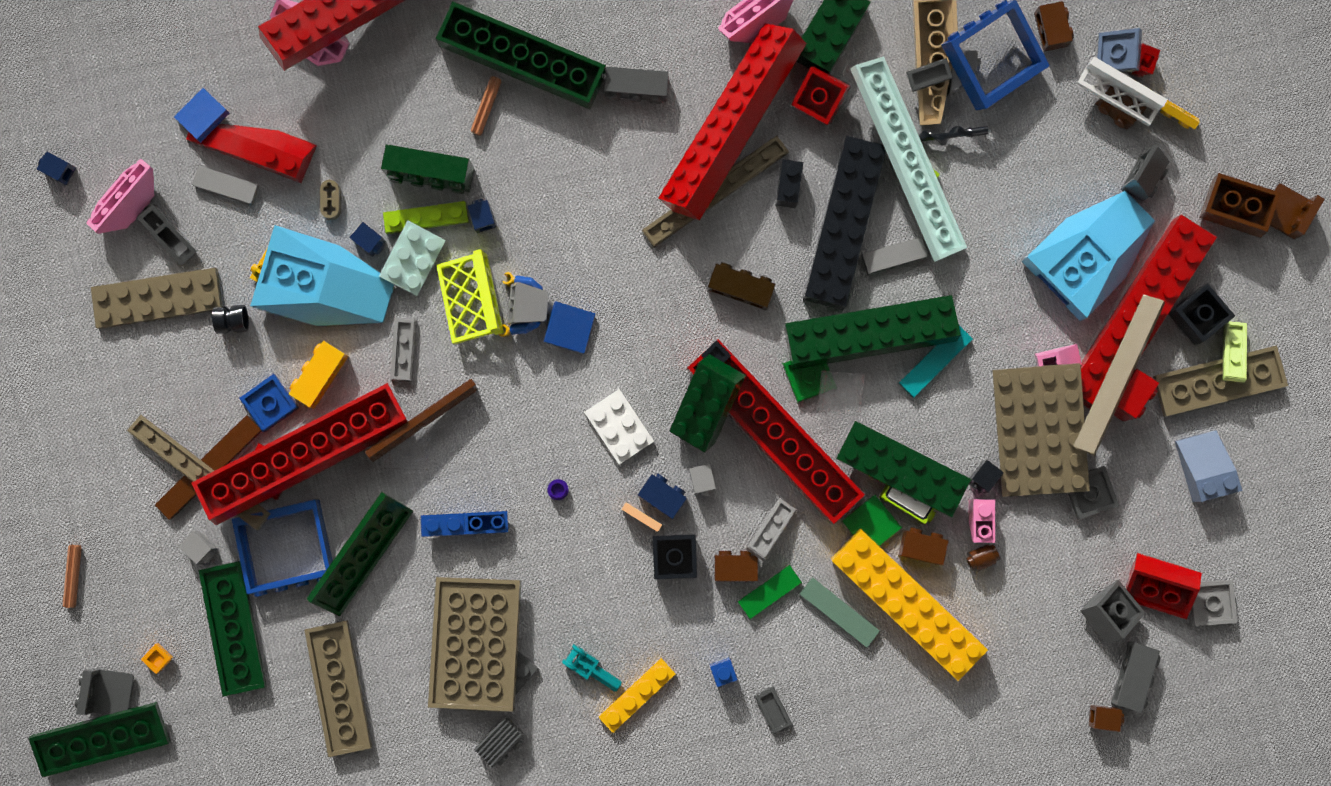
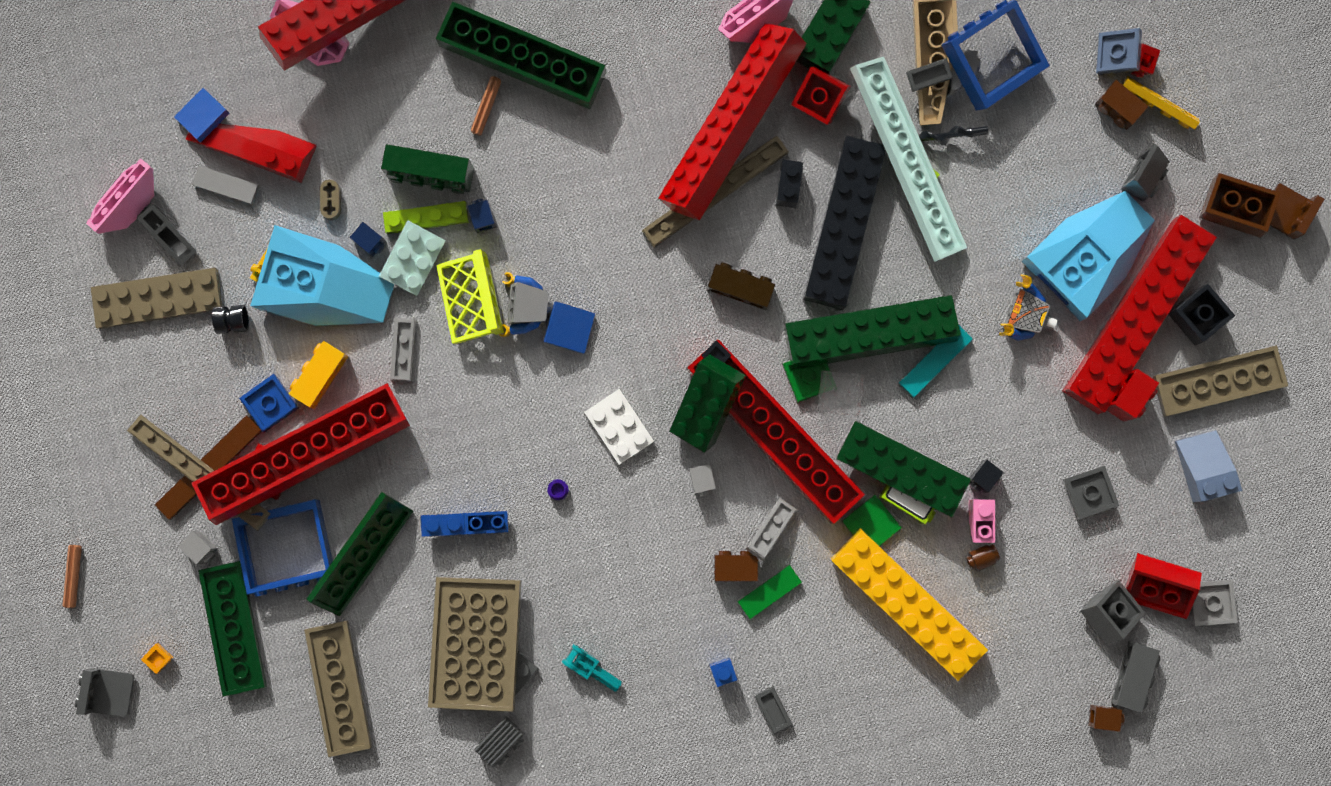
dark green plate [28,702,170,778] -> none
dark blue brick [37,151,76,185] -> none
reddish brown tile [365,379,478,462] -> none
yellow plate [599,658,676,733] -> none
dark grey brick [604,67,669,104] -> none
light nougat tile [621,503,662,532] -> none
dark blue brick [638,473,687,519] -> none
black brick [652,534,697,580] -> none
sand green tile [799,577,880,648] -> none
light grey tile [862,237,928,275] -> none
reddish brown brick [898,527,949,565] -> none
dark tan plate [992,363,1090,497] -> none
reddish brown brick [1034,1,1074,52] -> none
bright pink slope [1035,344,1082,366] -> none
tile [1073,294,1165,456] -> none
white fence [1076,57,1168,126] -> none
yellowish green tile [1223,321,1247,383] -> none
none -> torso [999,274,1057,341]

